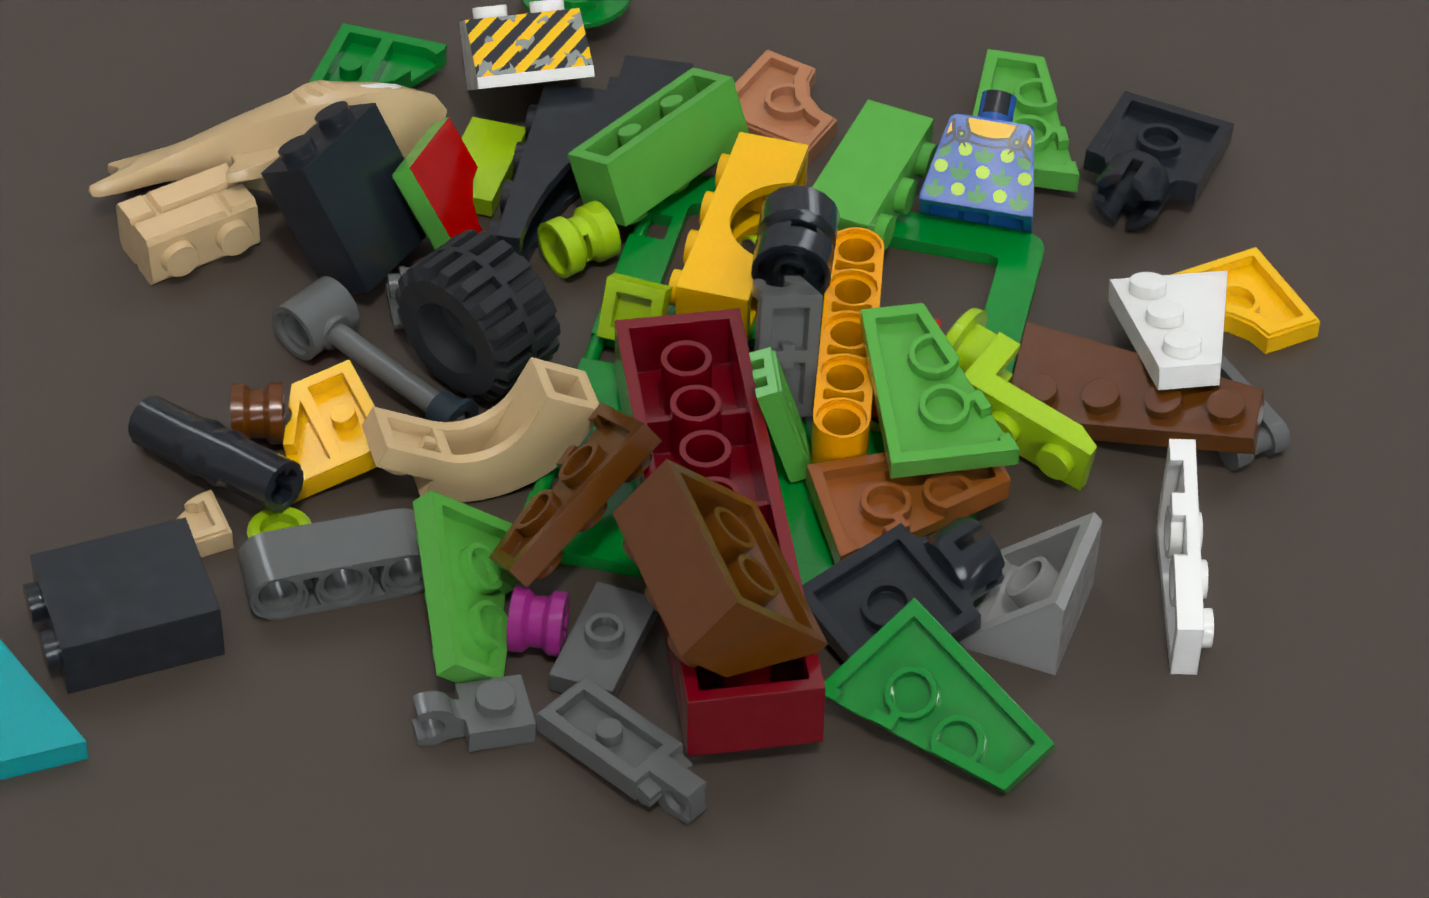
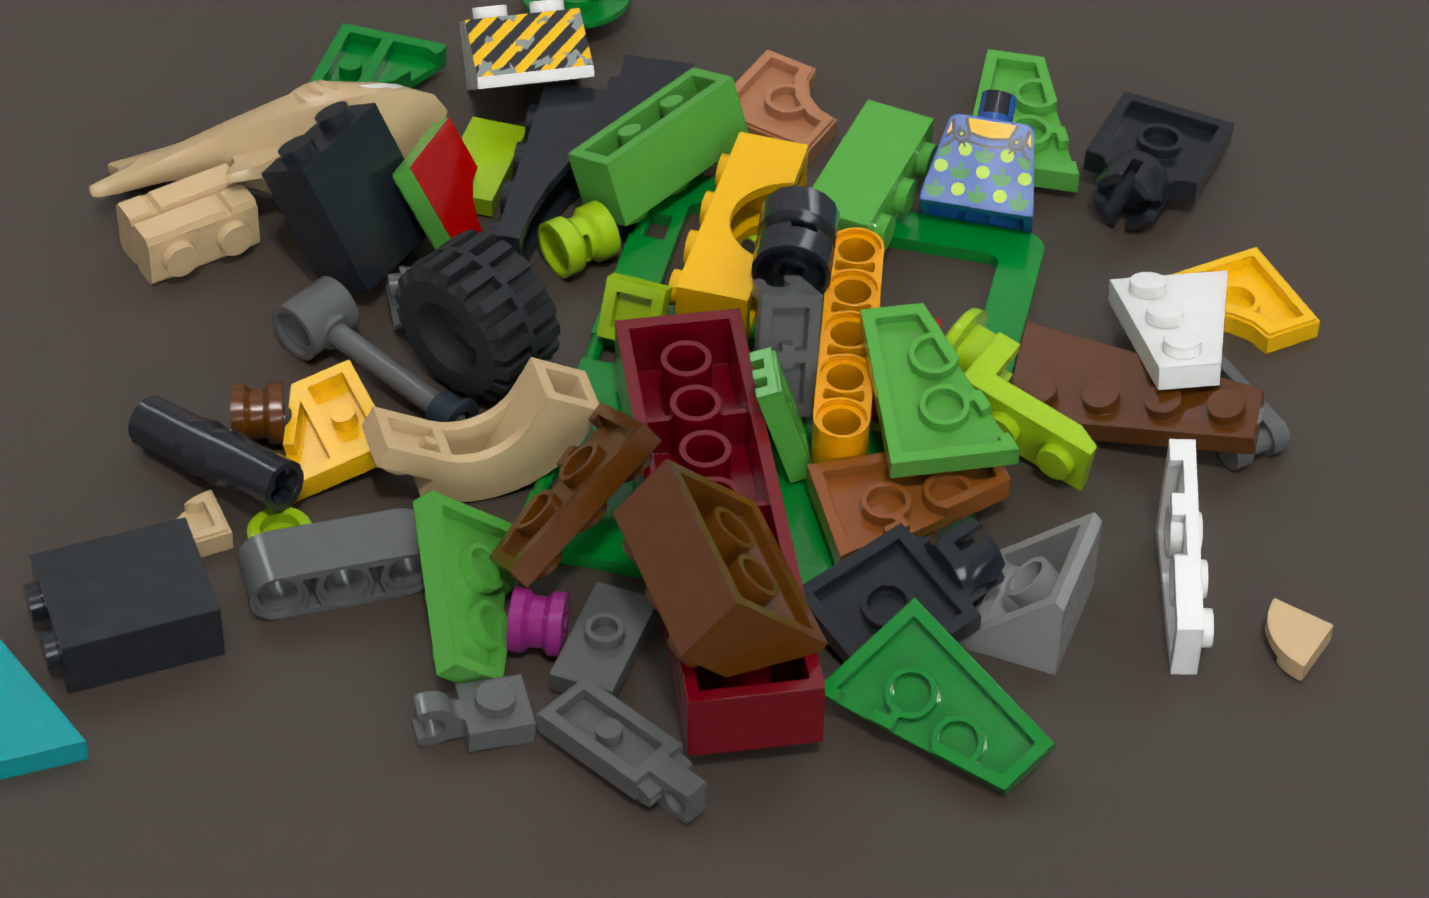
none -> tan tile [1265,598,1334,682]

